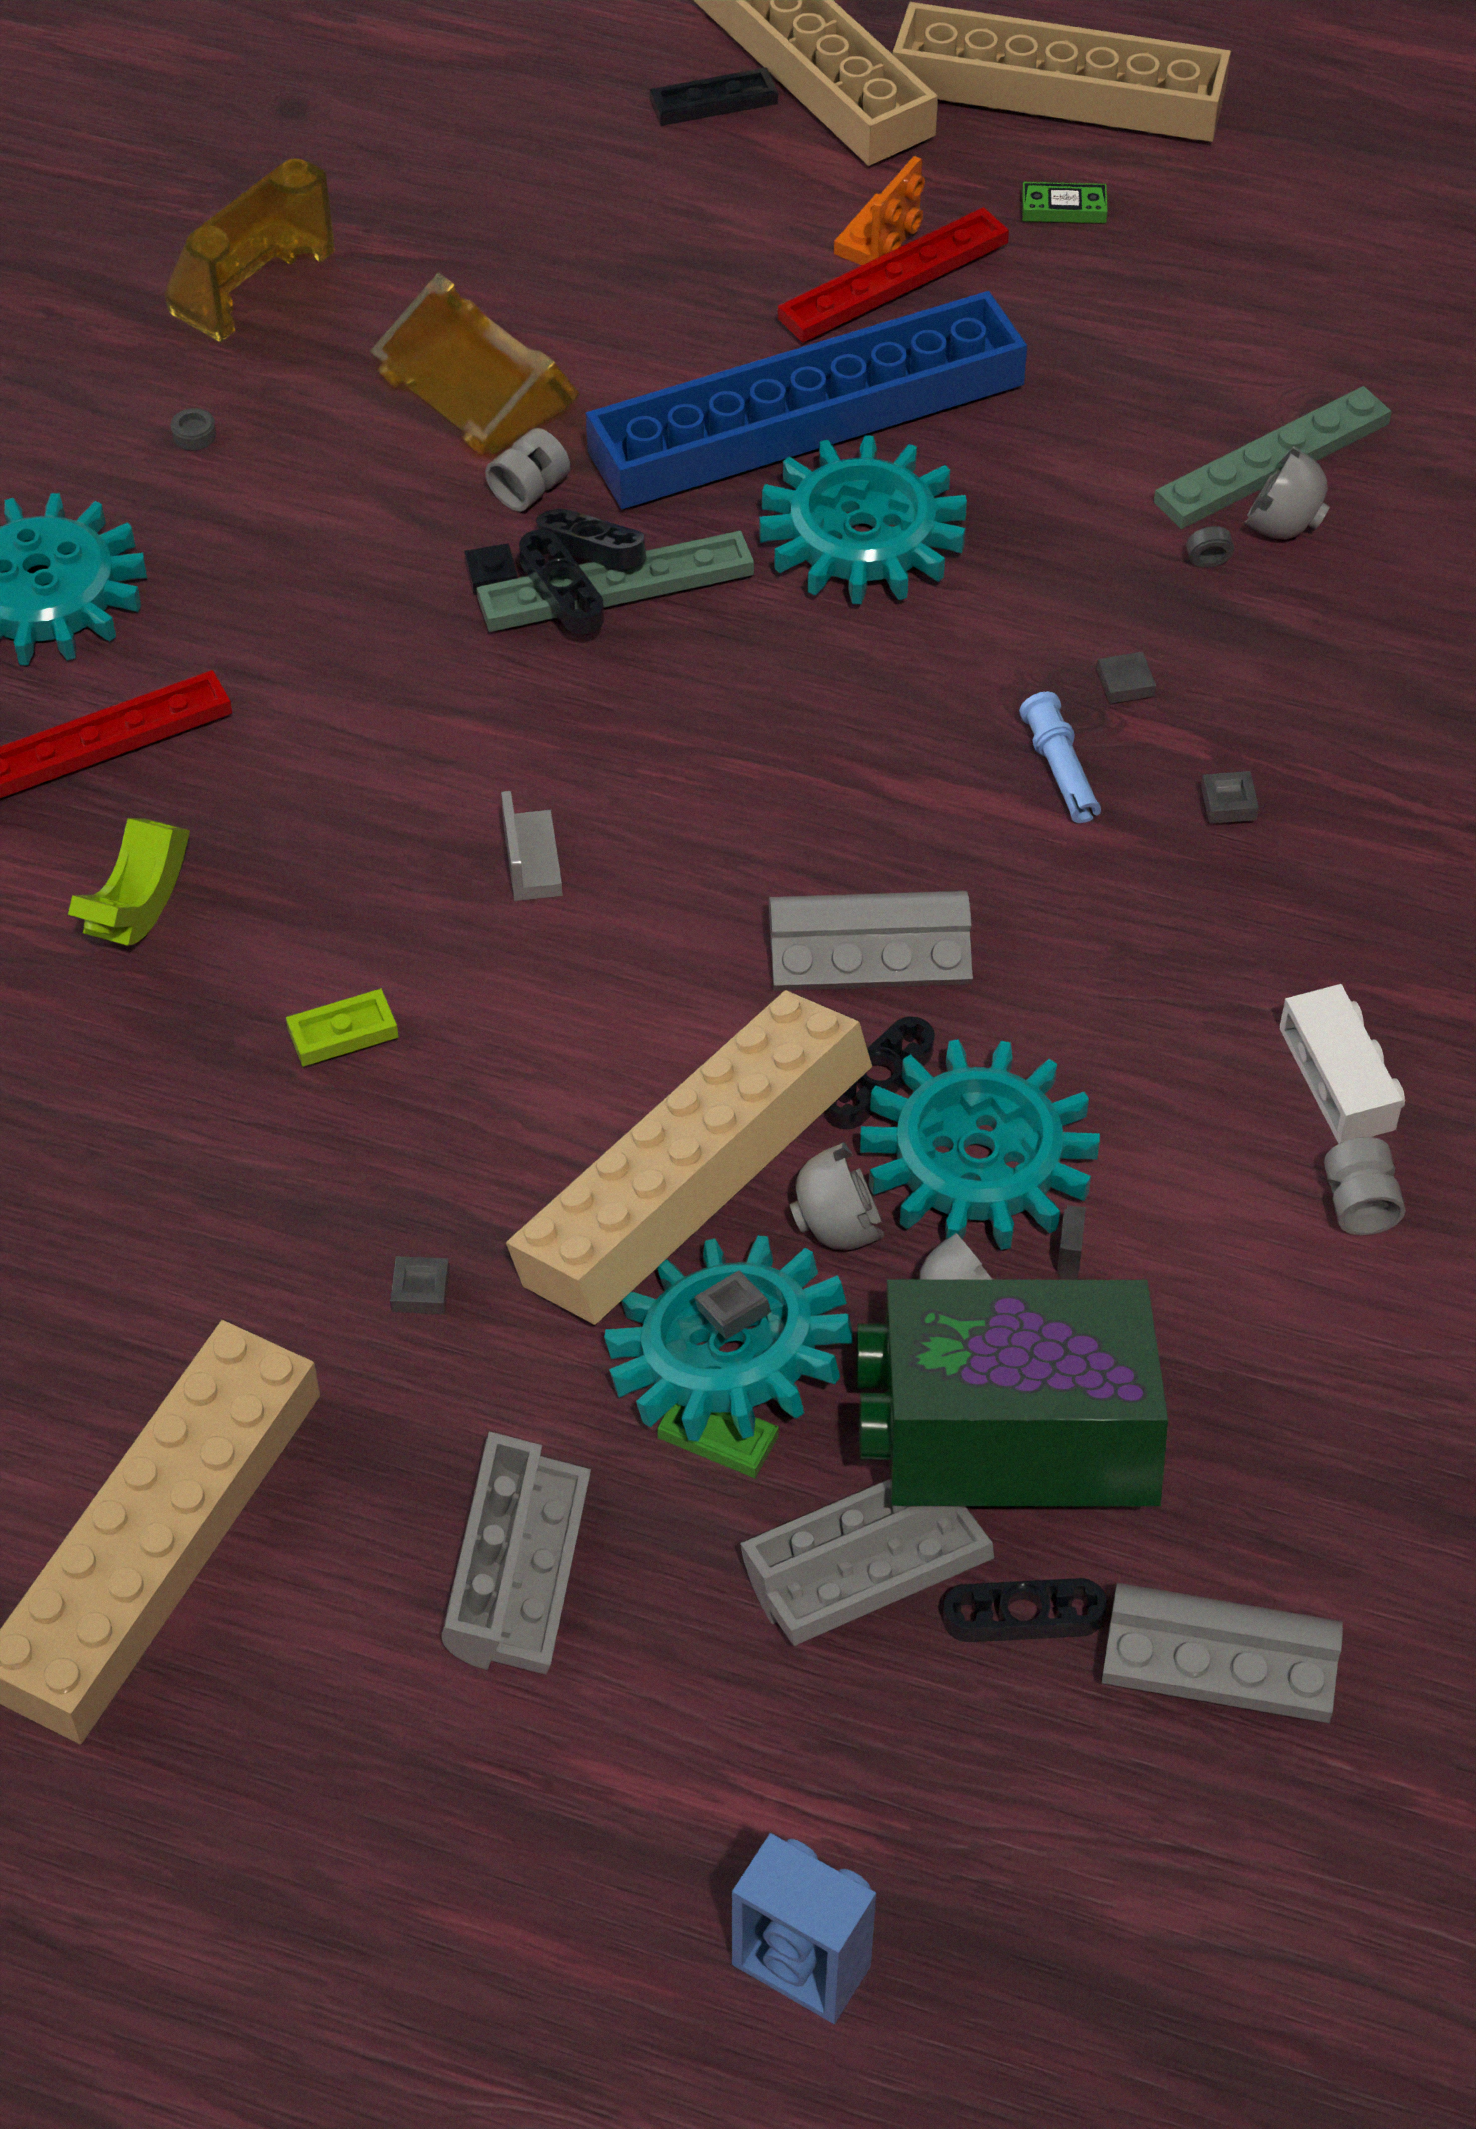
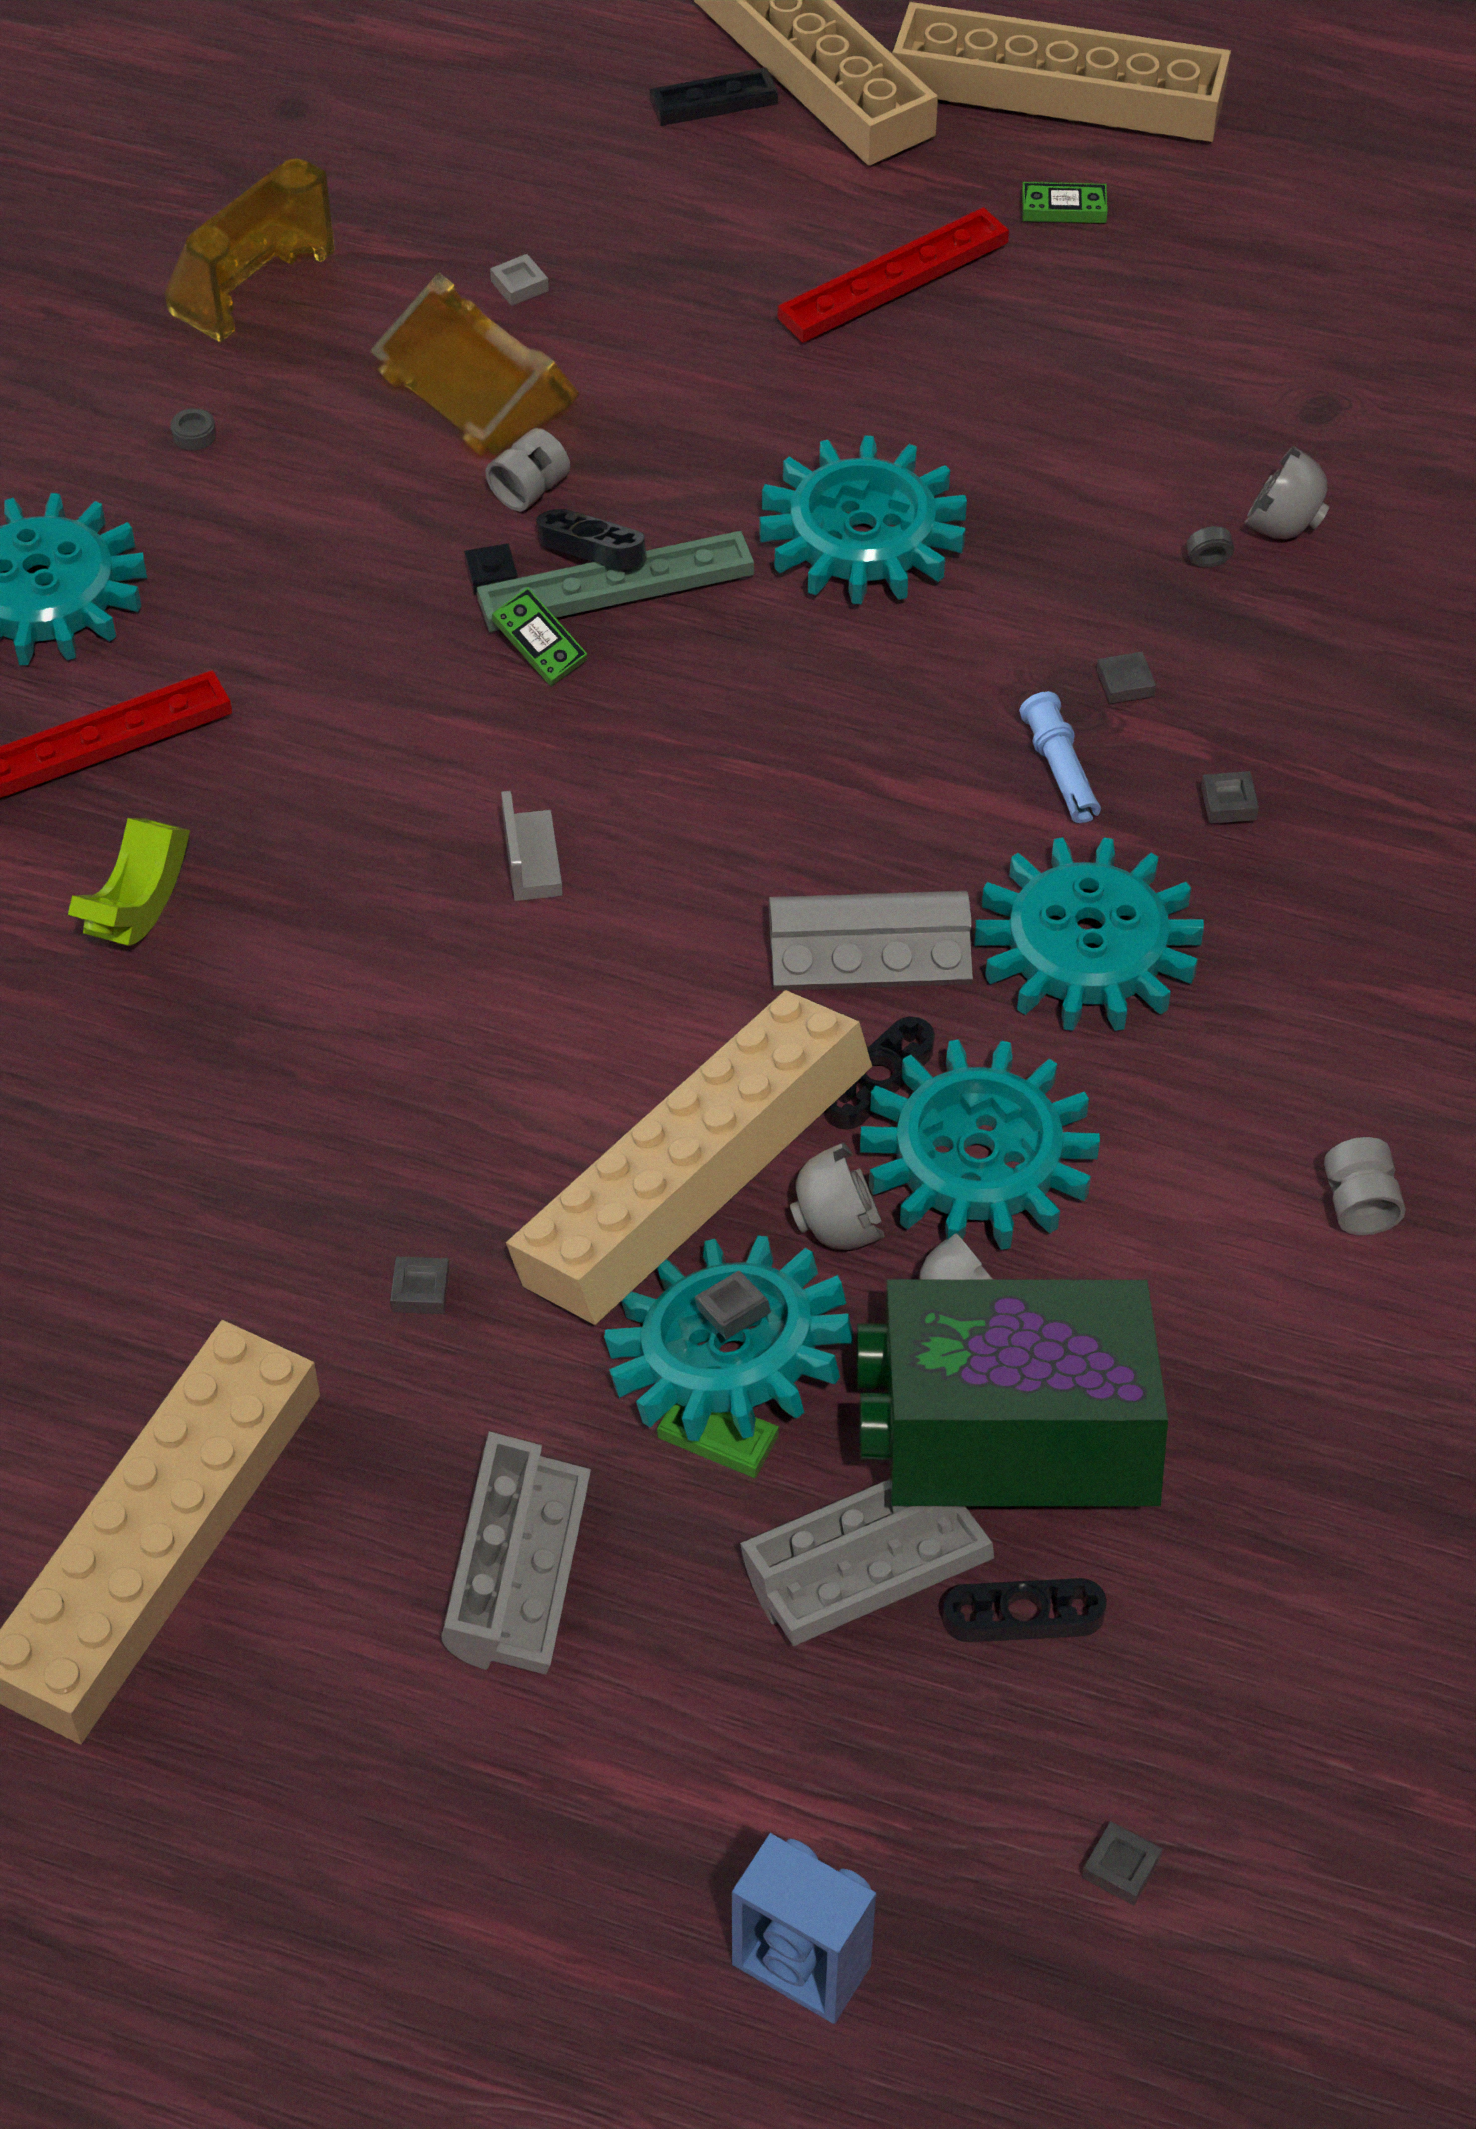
lime plate [286,988,399,1067] -> none
black beam [519,530,604,634] -> none
blue brick [586,291,1027,510] -> none
orange bracket [834,156,925,265] -> none
flat silver tile [1057,1205,1086,1280] -> none
light grey brick [1101,1582,1343,1723] -> none
sand green plate [1154,386,1392,529] -> none
white brick [1279,984,1405,1144] -> none
none -> light grey tile [490,254,549,306]
none -> tile [492,587,587,687]
none -> teal gear [974,837,1204,1031]
none -> flat silver tile [1082,1821,1163,1906]

